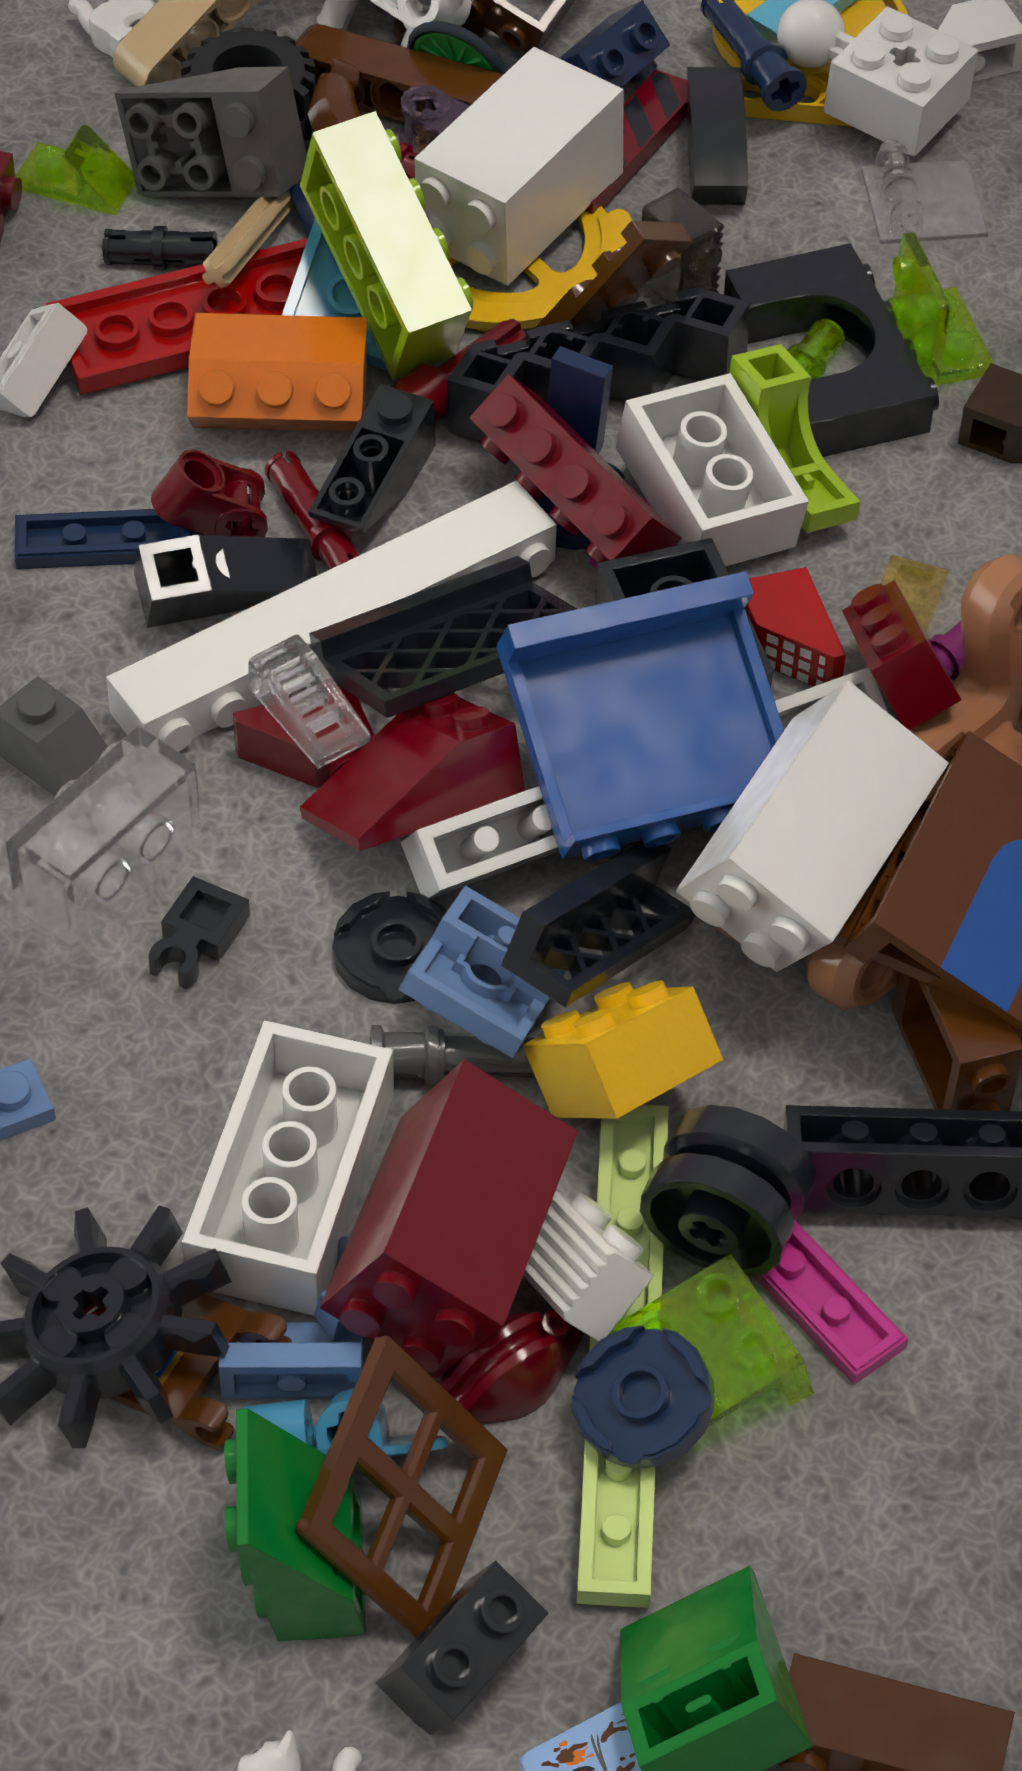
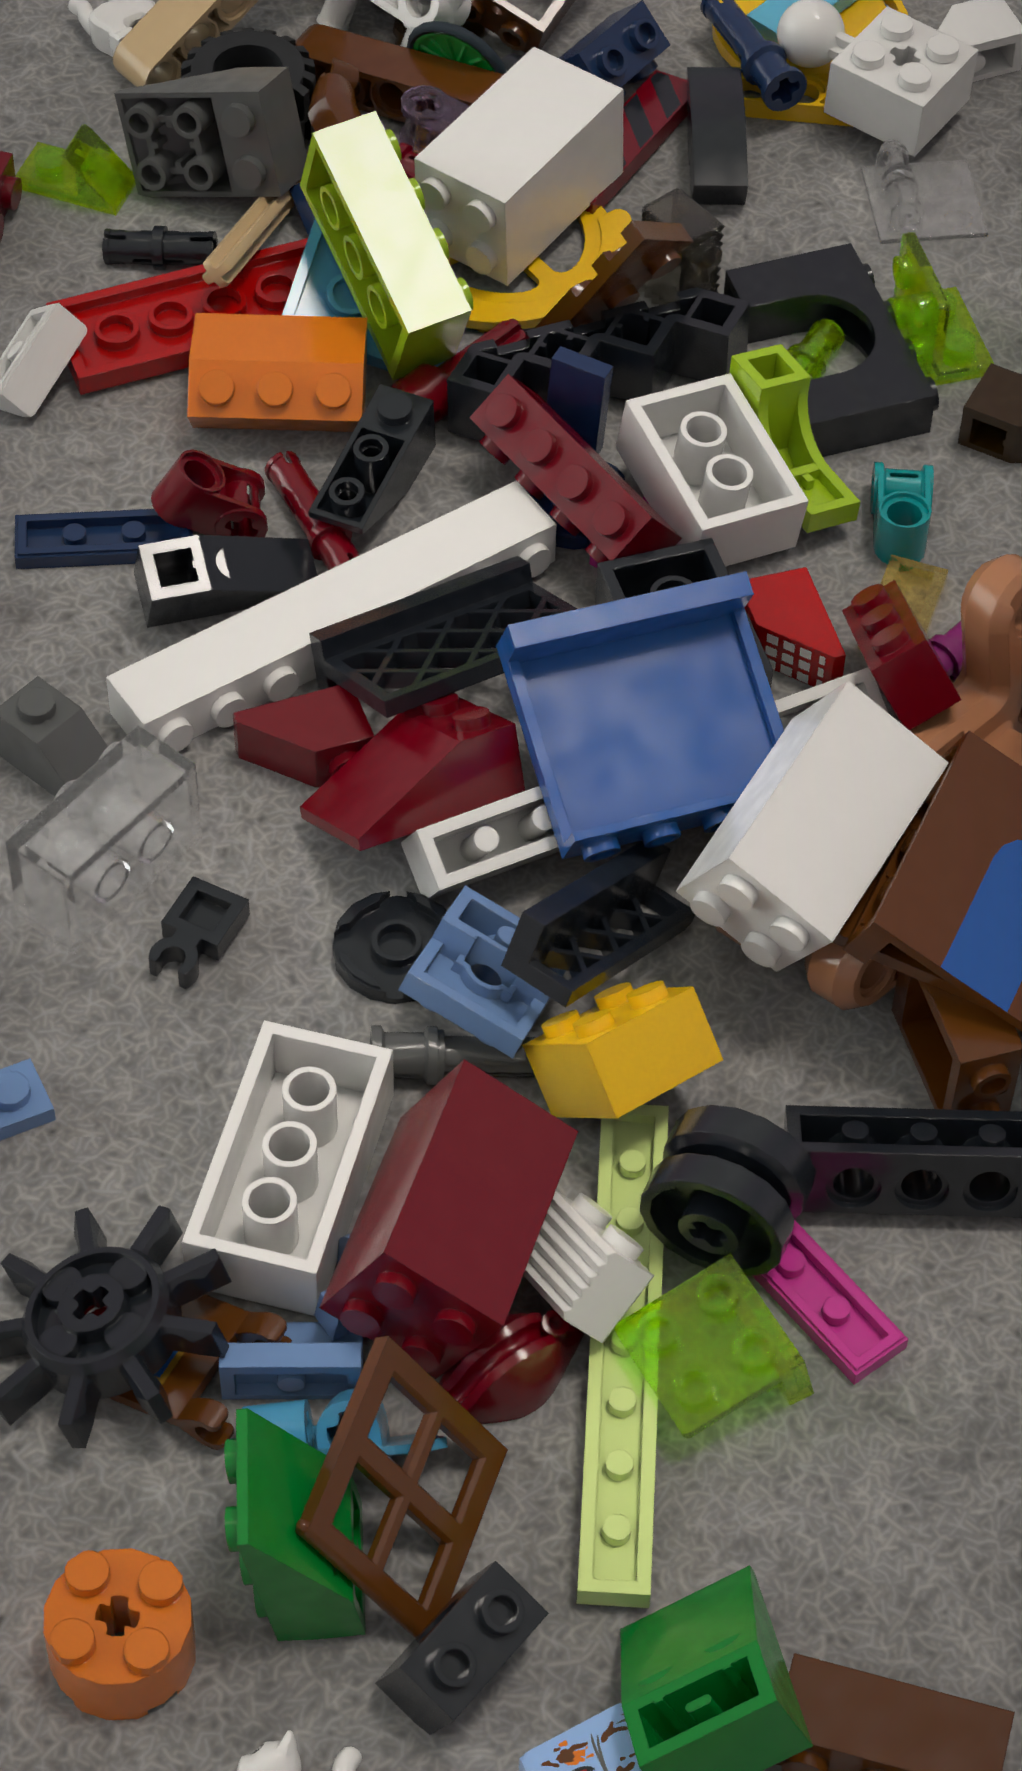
clear slope [248,634,370,769] -> none
dark blue tile [572,1326,715,1469] -> none
none -> orange brick [43,1548,196,1720]
none -> teal piece [870,462,934,568]

